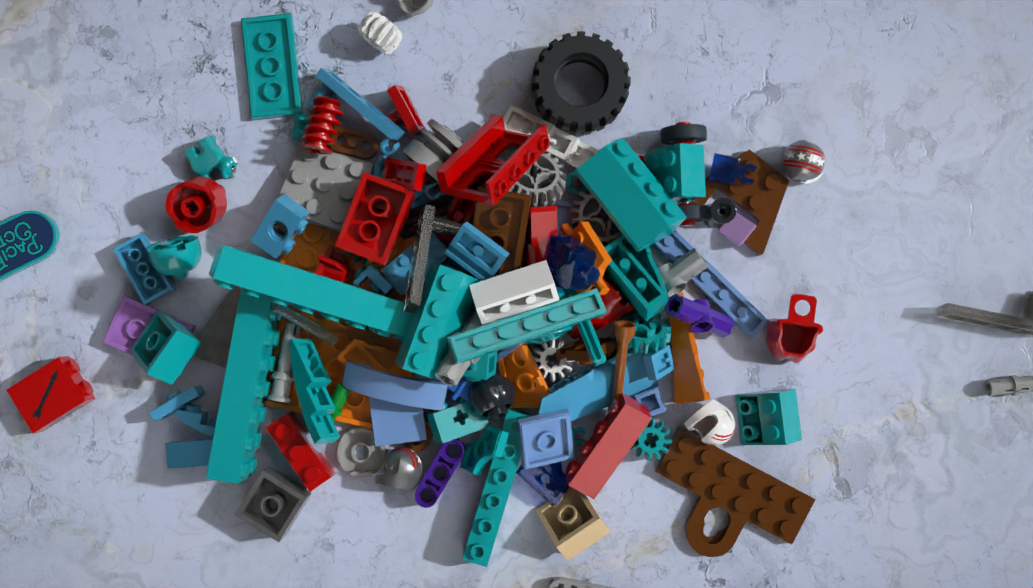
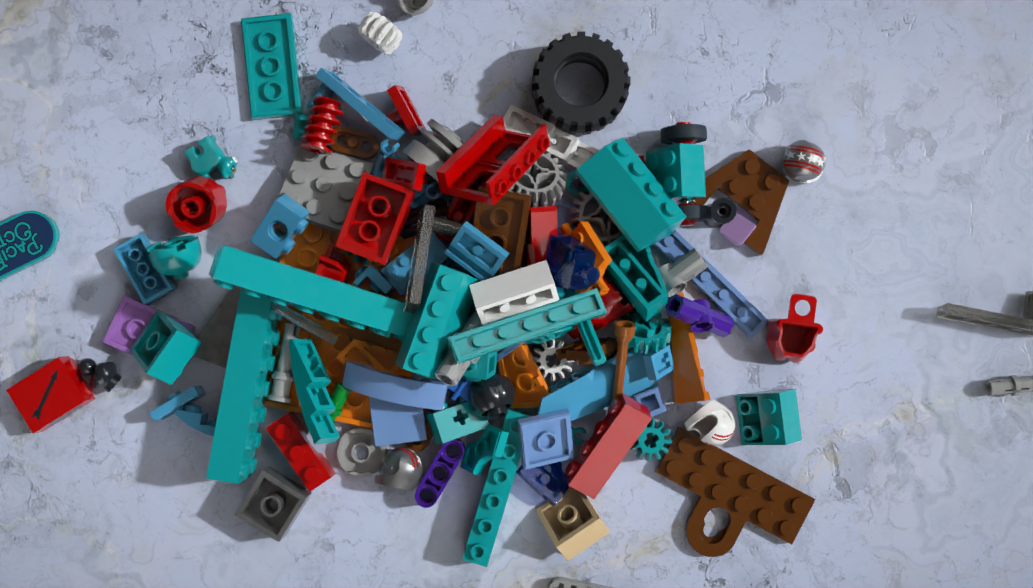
dark azure slope [165,438,213,468] -> none
clear blue plate [708,153,757,185] -> none
none -> black animal [78,358,122,393]

